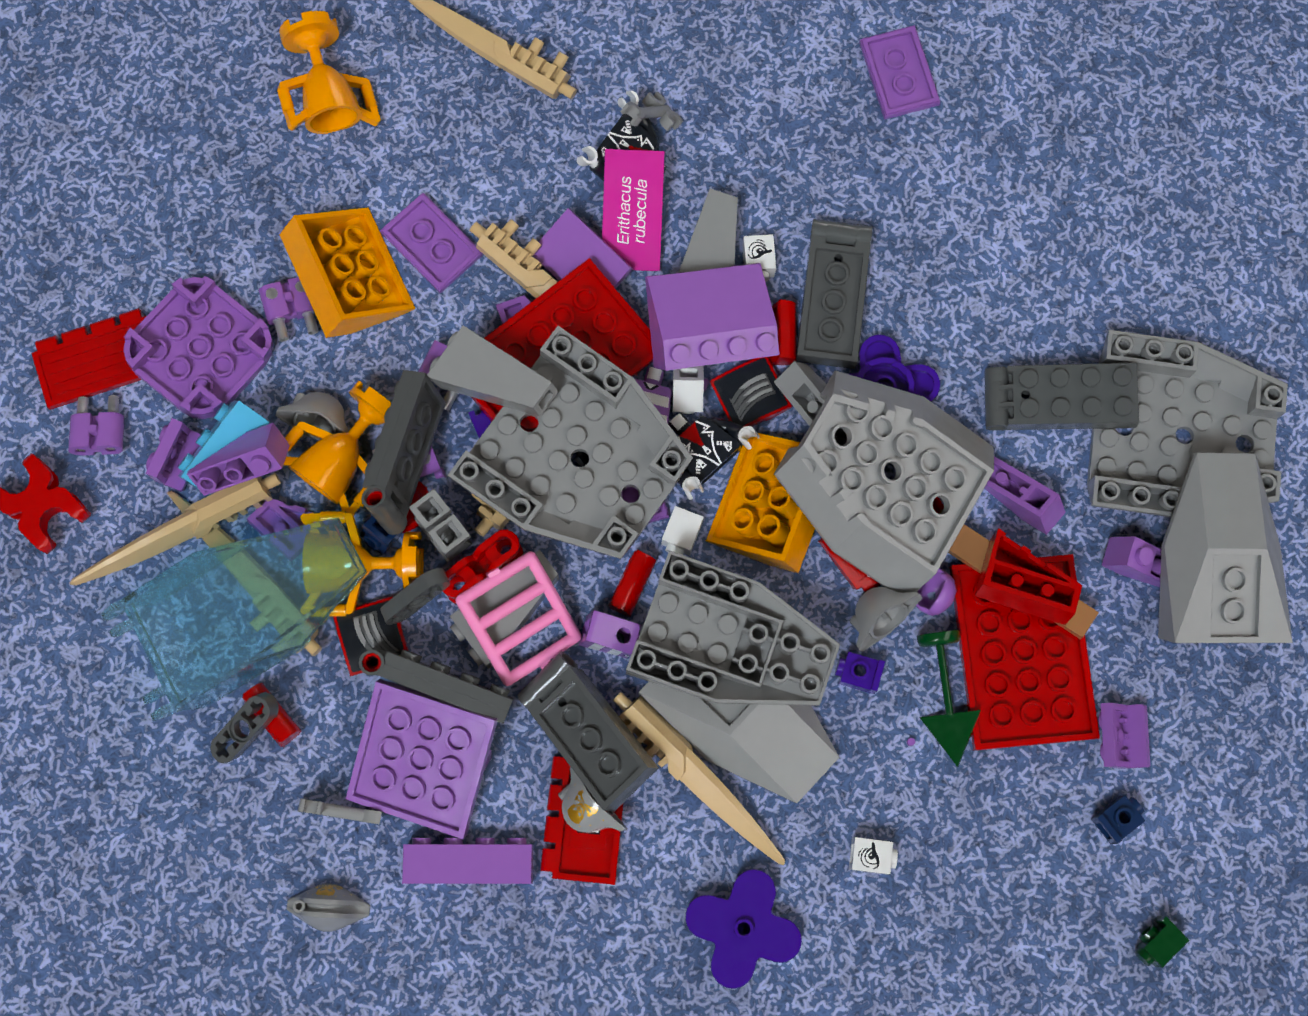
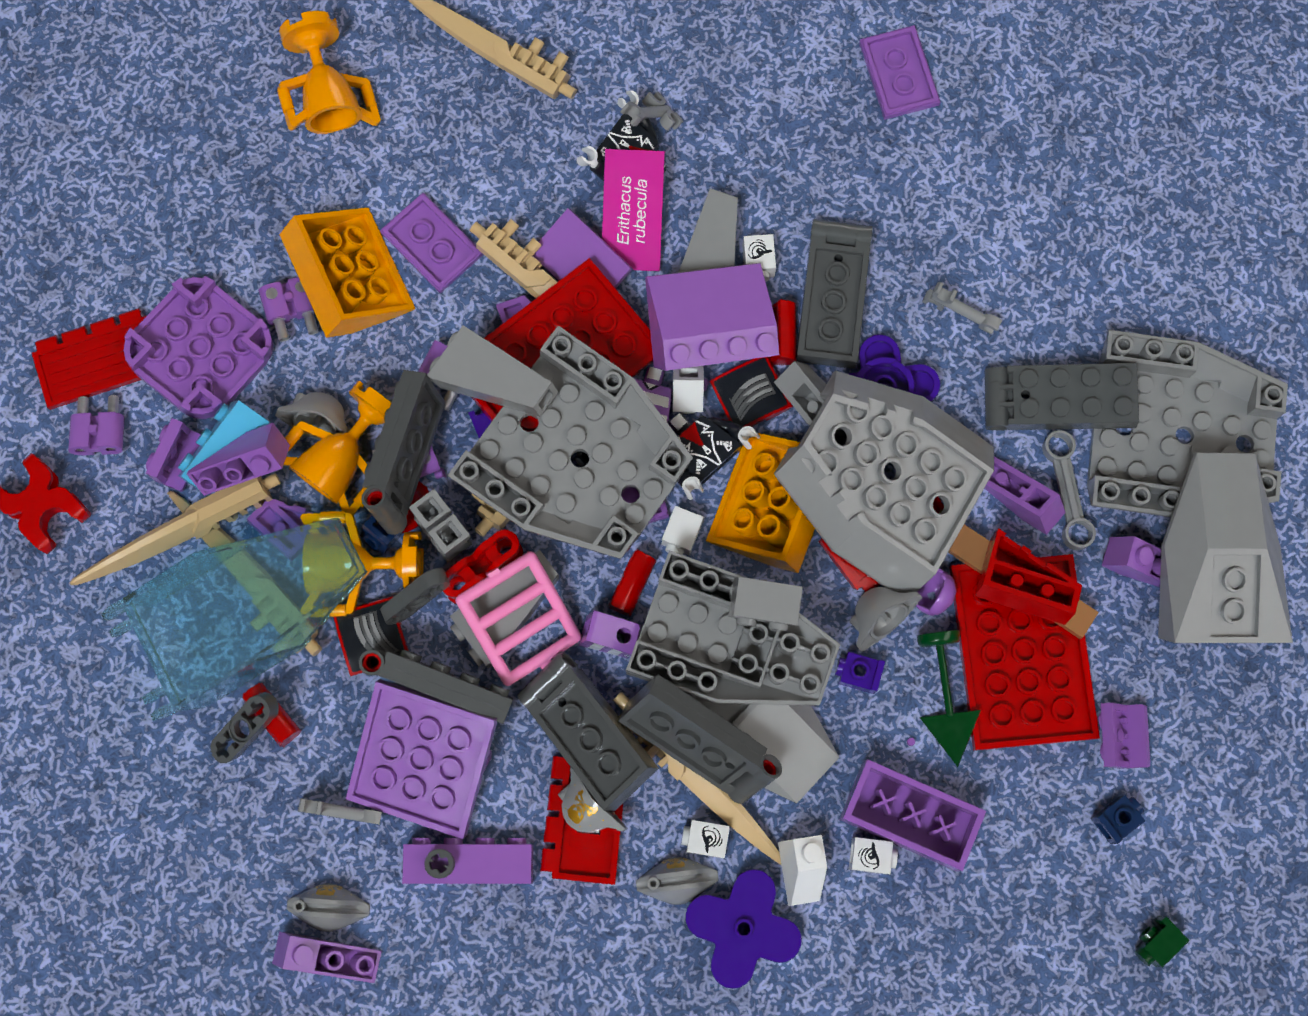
none -> medium lavender slope [272,931,382,983]
none -> dark grey bush [424,849,455,879]
none -> dark grey hinge [618,674,782,804]
none -> light grey hat [636,857,719,905]
none -> white brick [681,820,730,859]
none -> light grey brick [729,577,803,631]
none -> white slope [778,835,827,906]
none -> medium lavender brick [839,759,986,871]
none -> light grey bar [922,282,1002,334]
none -> light grey piece [1042,430,1096,551]

